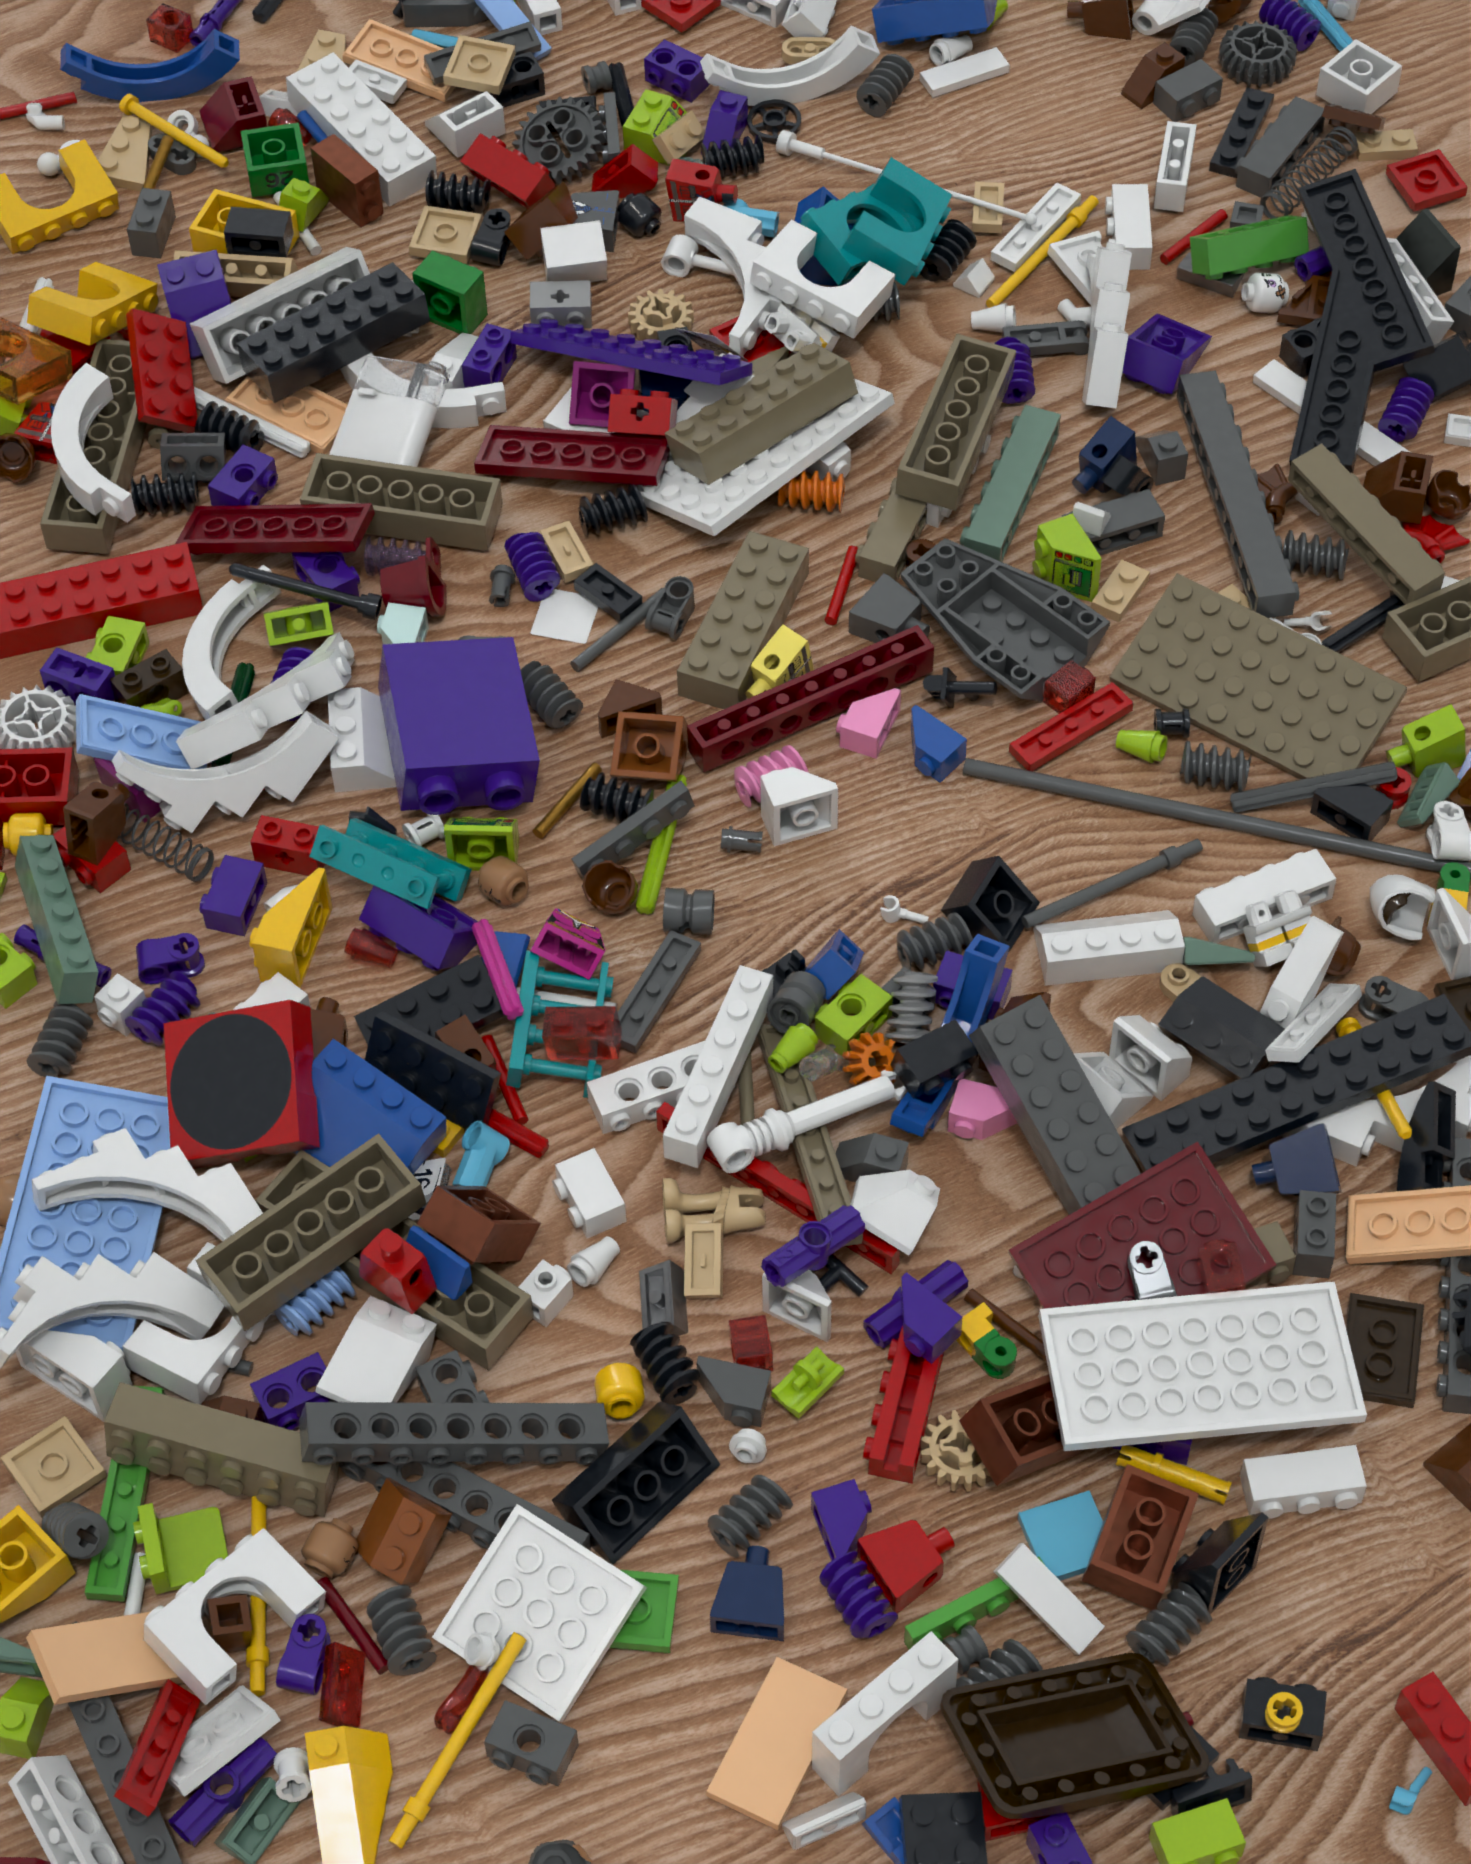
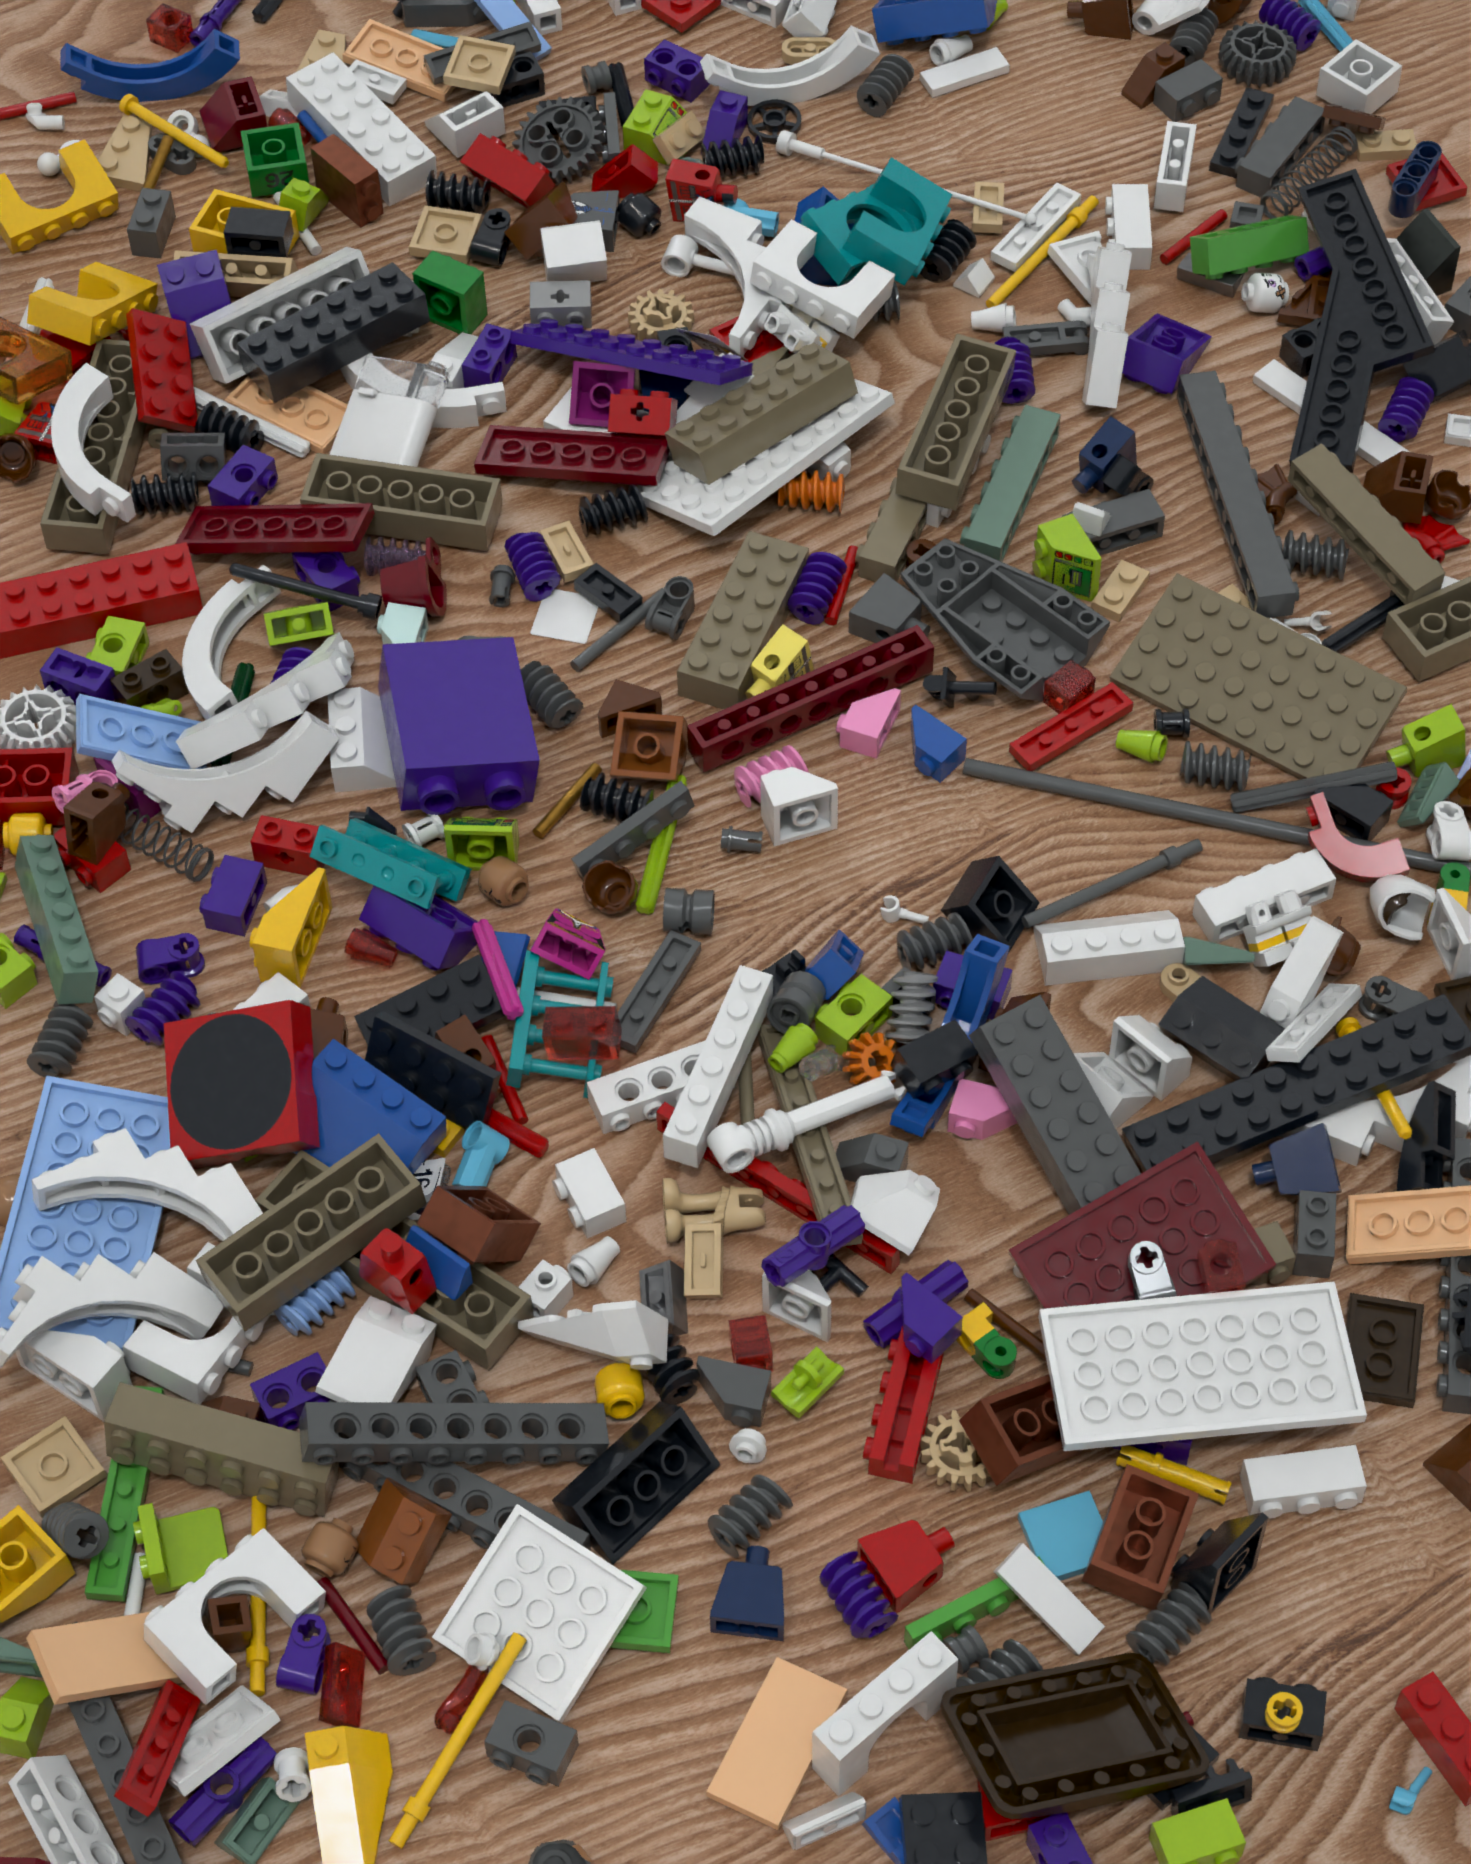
dark purple slope [811,1479,872,1561] -> none
dark grey slope [1136,430,1188,486] -> none
none -> bright pink connector [52,770,118,814]
none -> white wedge [518,1300,668,1370]
none -> dark purple piece [787,552,847,625]
none -> arch [1305,792,1410,883]
none -> dark blue beam [1388,141,1442,218]

